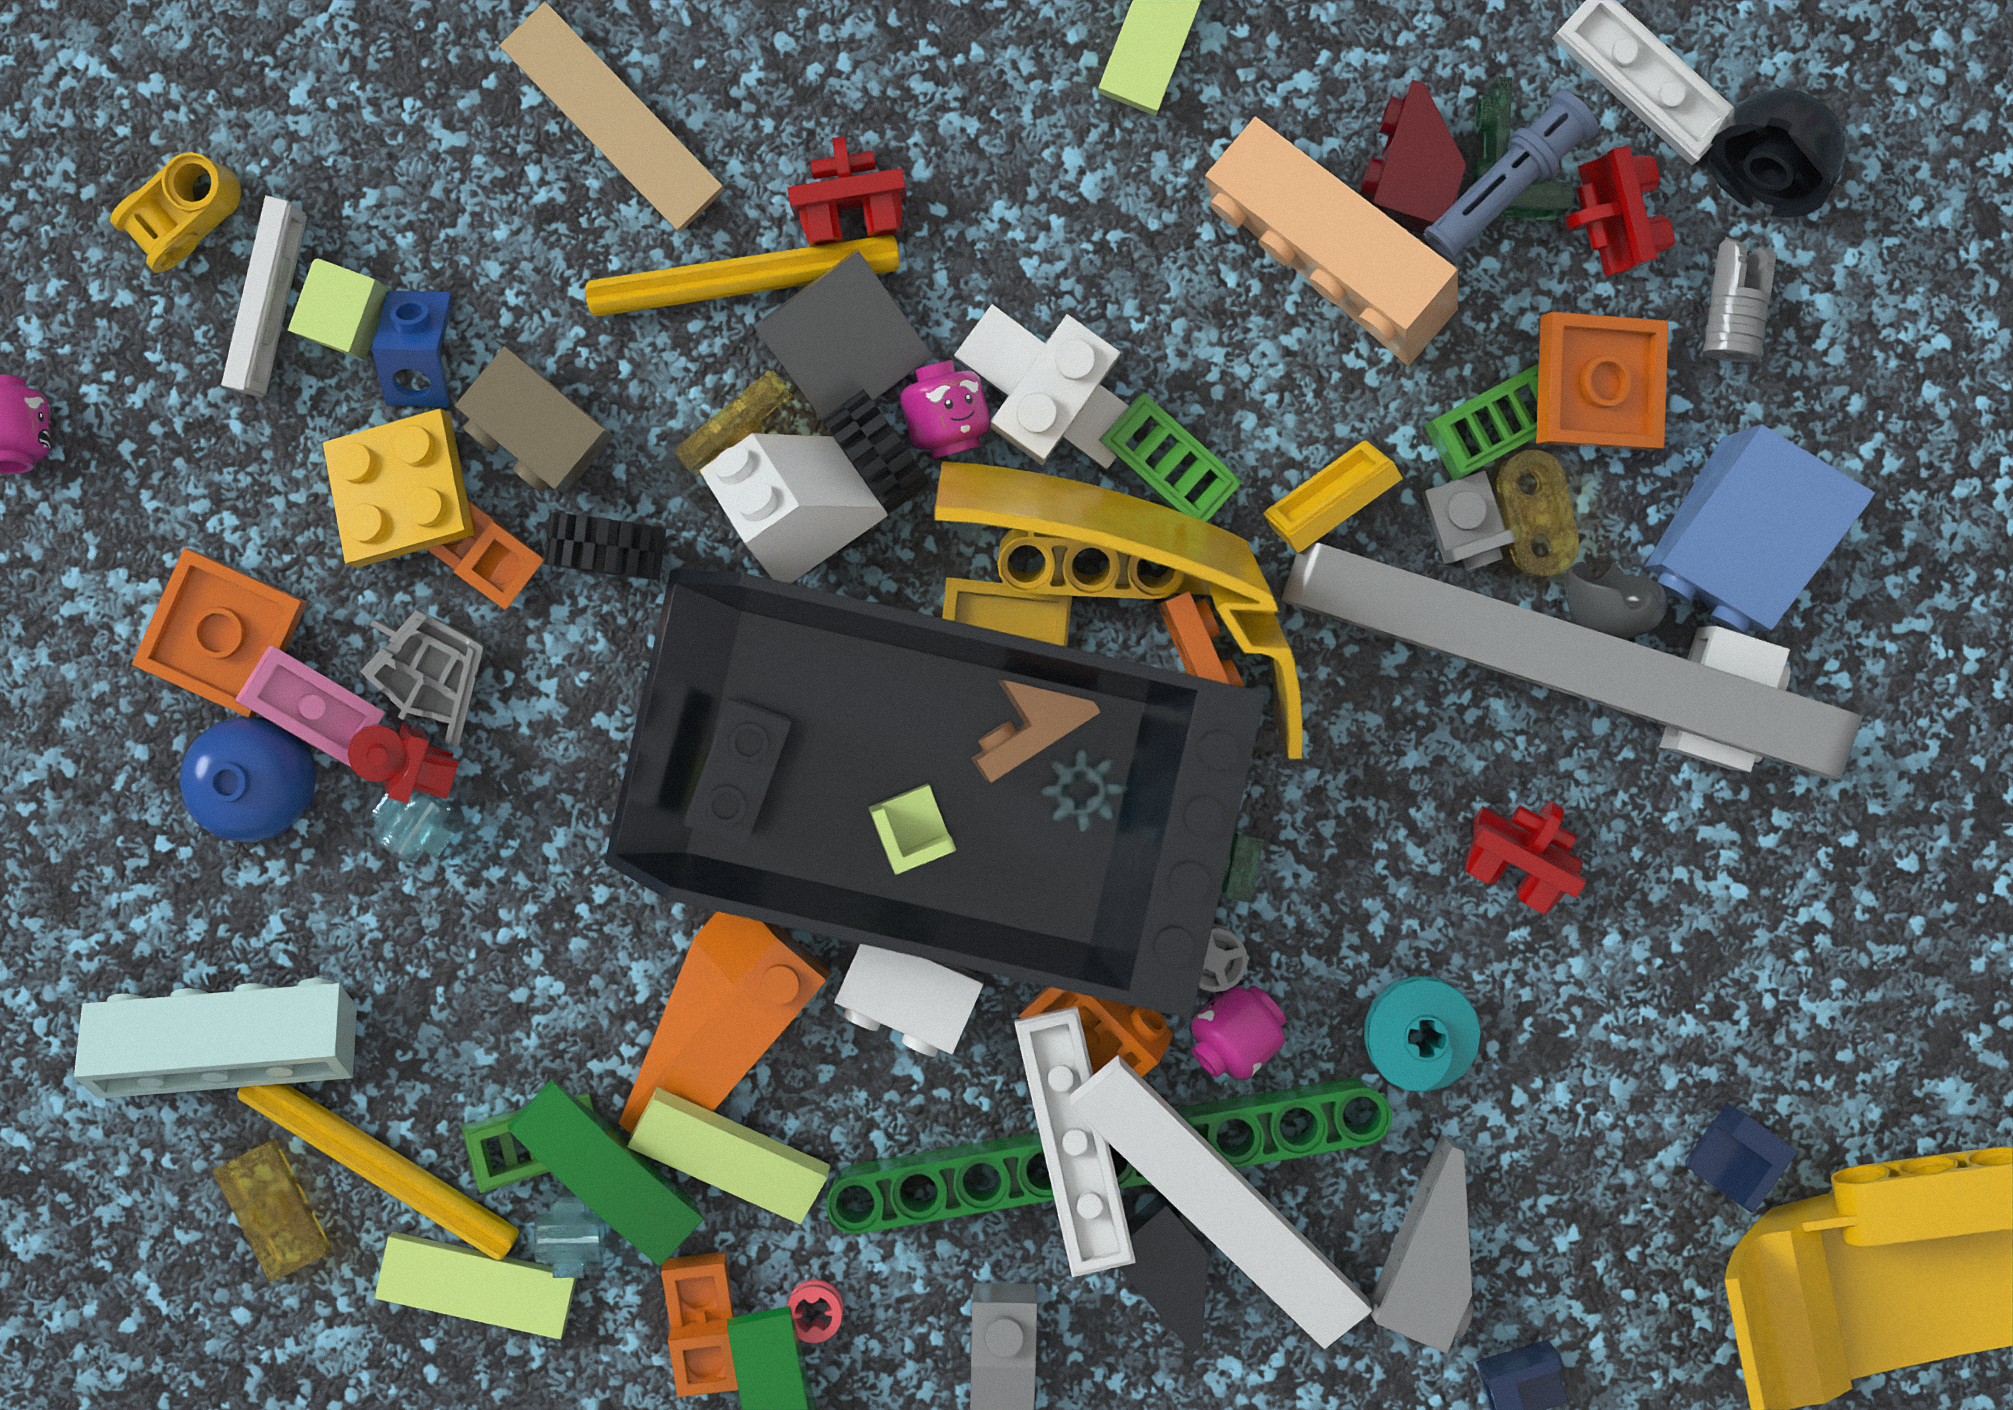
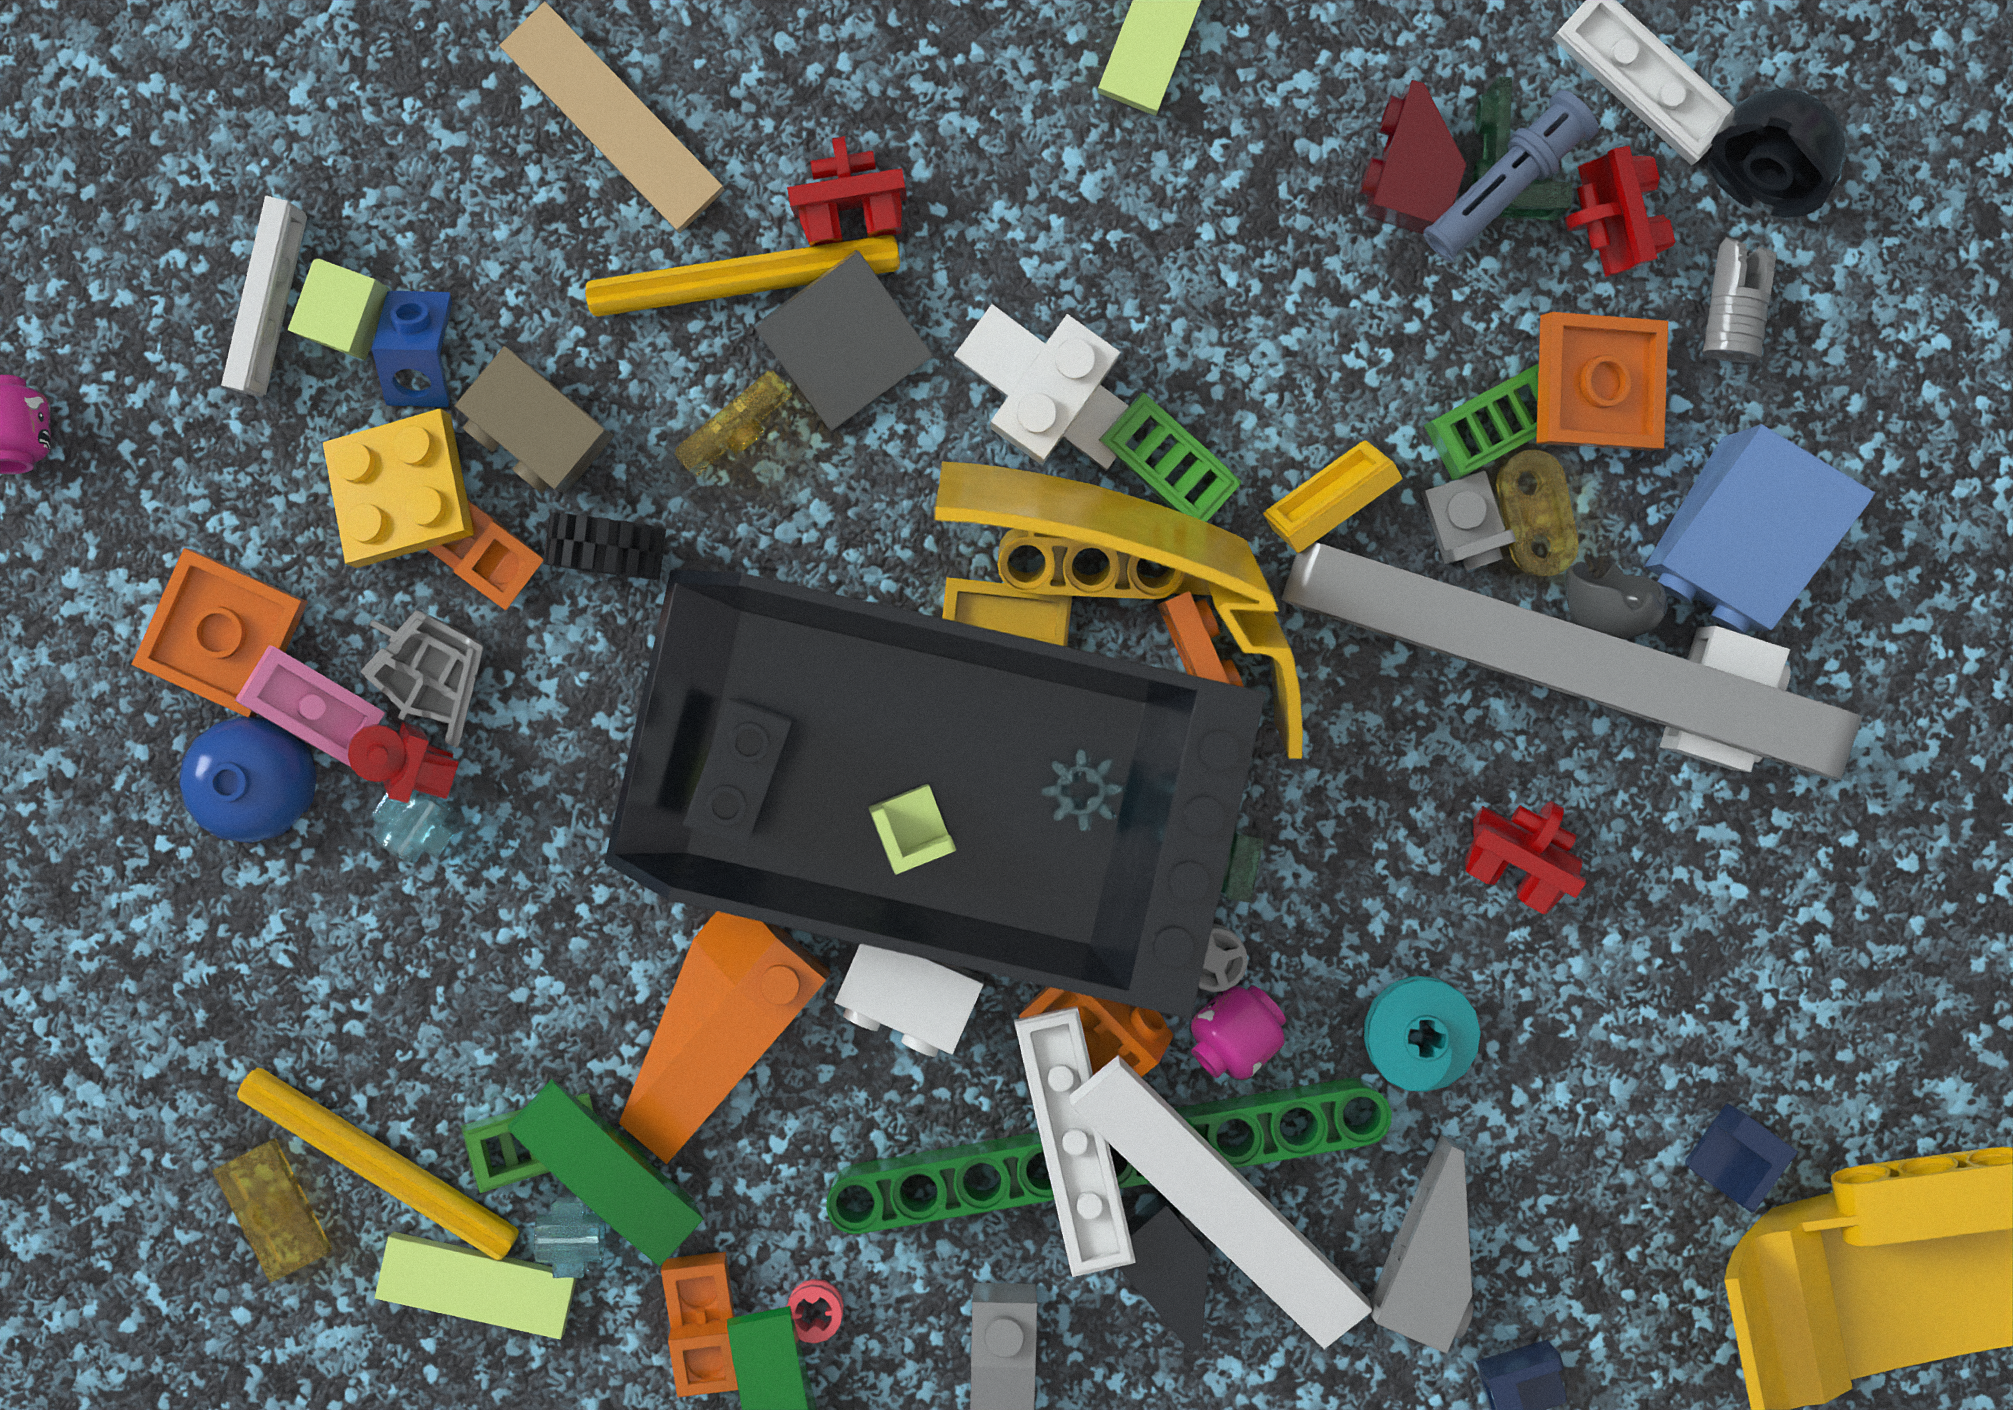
light aqua brick [74,978,357,1099] -> none
yellow piece [110,152,241,273] -> none
yellowish green tile [627,1087,830,1225] -> none
white slope [699,433,888,584] -> none
black tyre [822,389,931,514] -> none
dark pink head [900,360,991,459] -> none
medium nougat slope [971,679,1101,783] -> none
light nougat wedge [1205,116,1458,367] -> none

